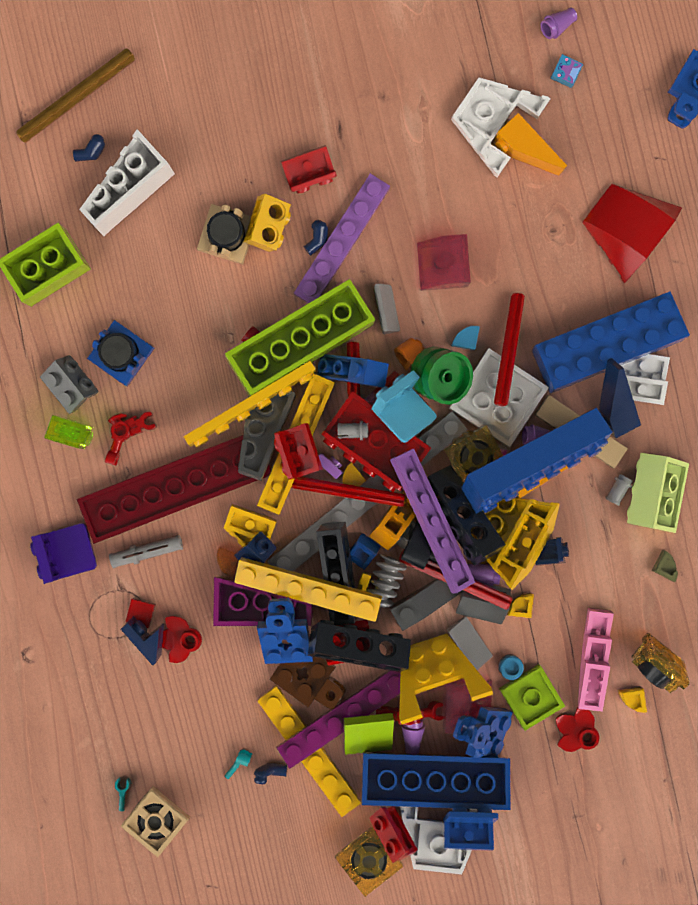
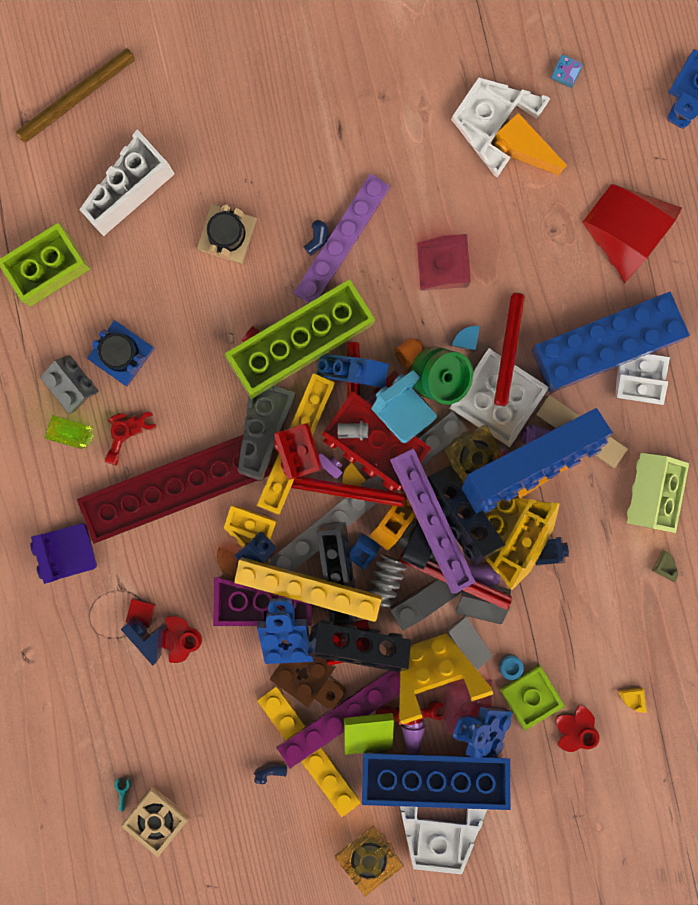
dark blue arm [73,134,105,162] -> none
light grey pin [109,535,183,568] -> none
yellow plate [183,361,315,448] -> none
teal hand [225,750,252,779] -> none
yellow brick [243,194,291,252] -> none
red bracket [281,145,337,194] -> none
yellow tile [357,572,372,591] -> none
red bracket [369,806,418,863] -> none
light grey slope [374,284,400,334] -> none
blue bracket [443,807,499,851] -> none
yellow tile [507,593,534,618] -> none
medium lavender cone [541,7,577,39] -> none
bright pink slope [578,608,614,712] -> none
dark blue slope [599,358,641,438] -> none
light grey pin [605,474,633,506] -> none
clear yellow piece [632,633,690,693] -> none

